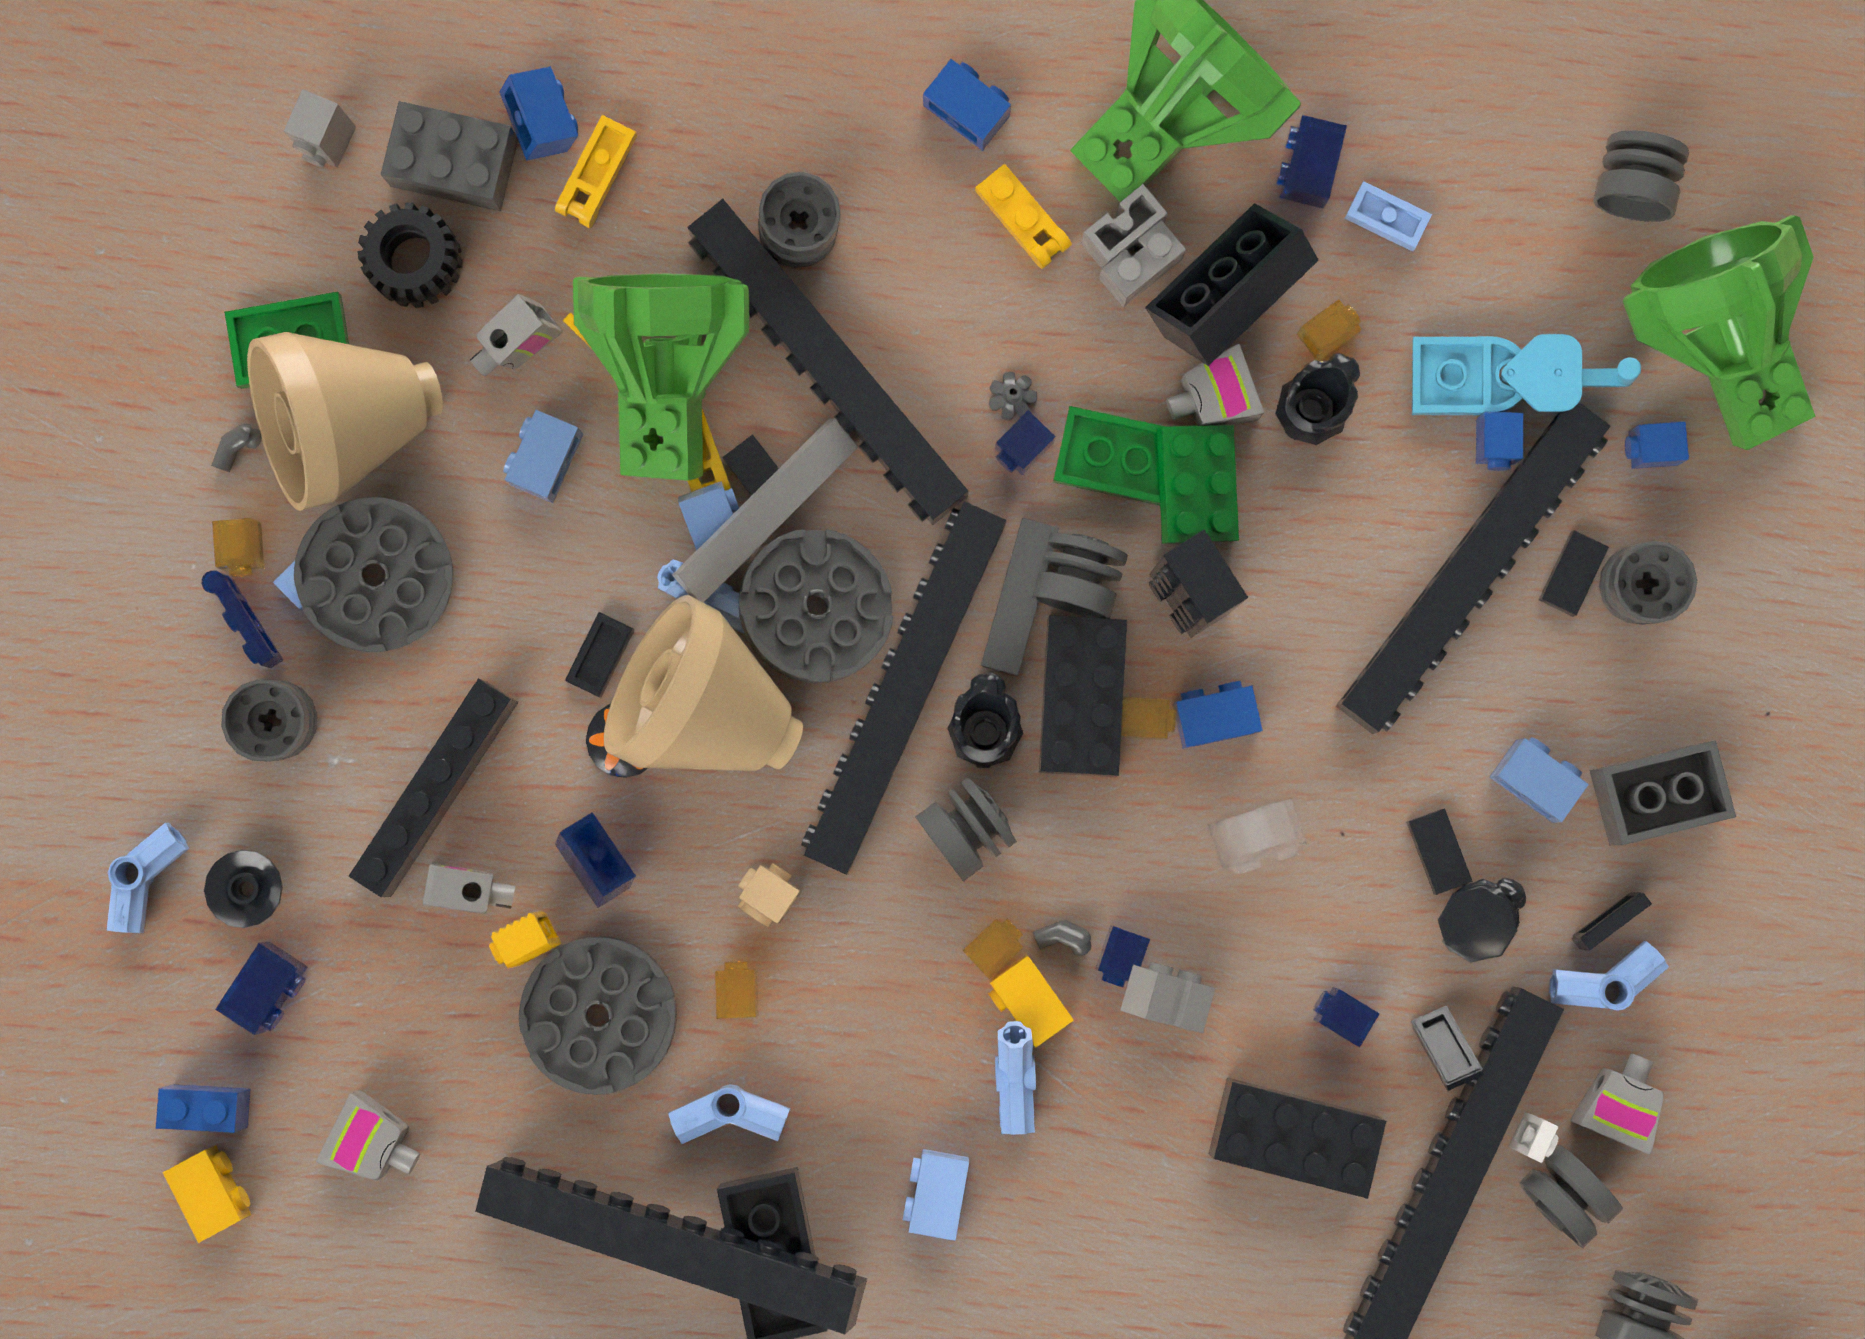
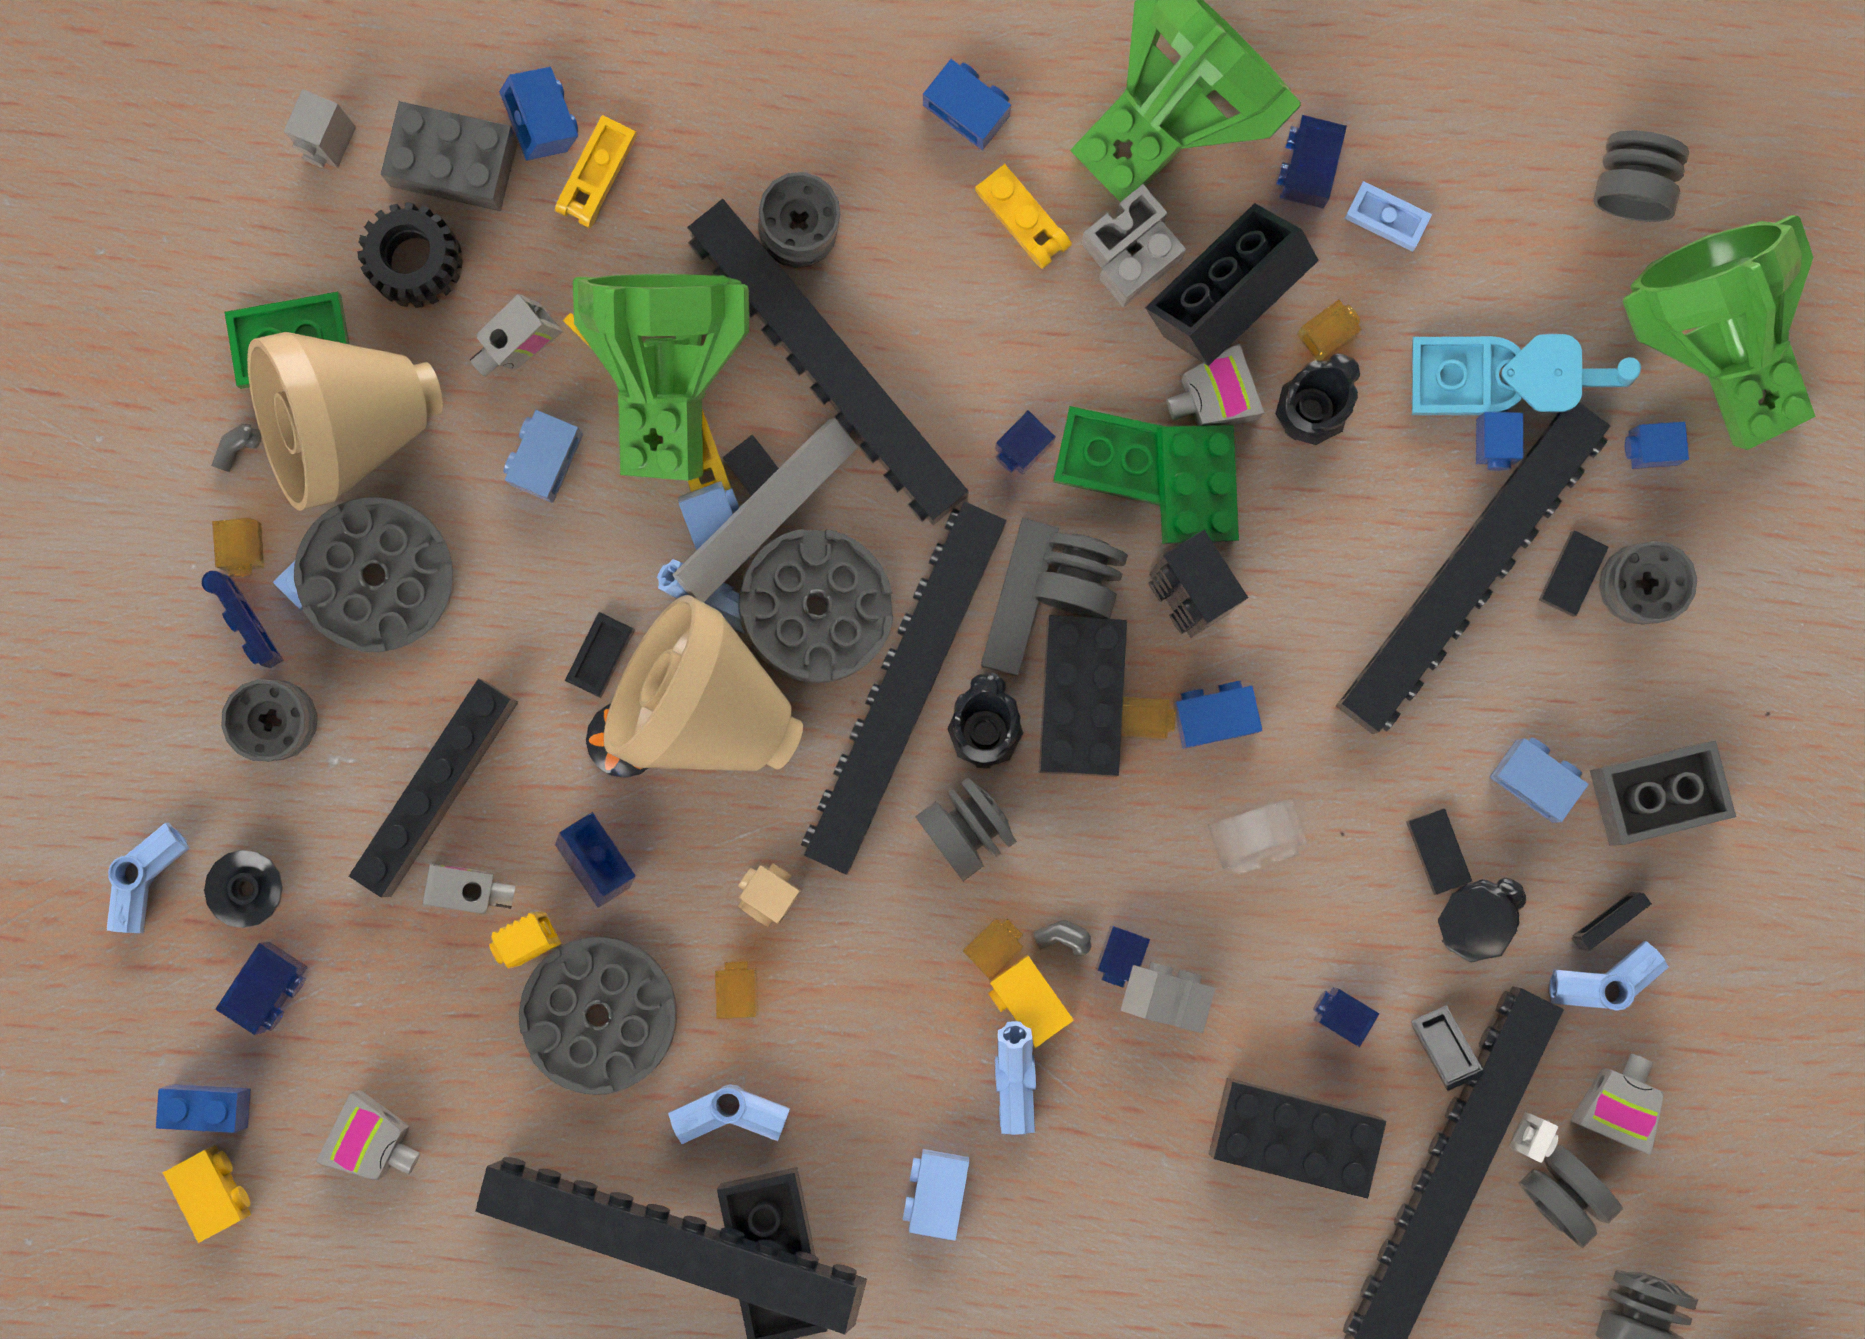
dark grey plant [989,372,1037,421] -> none

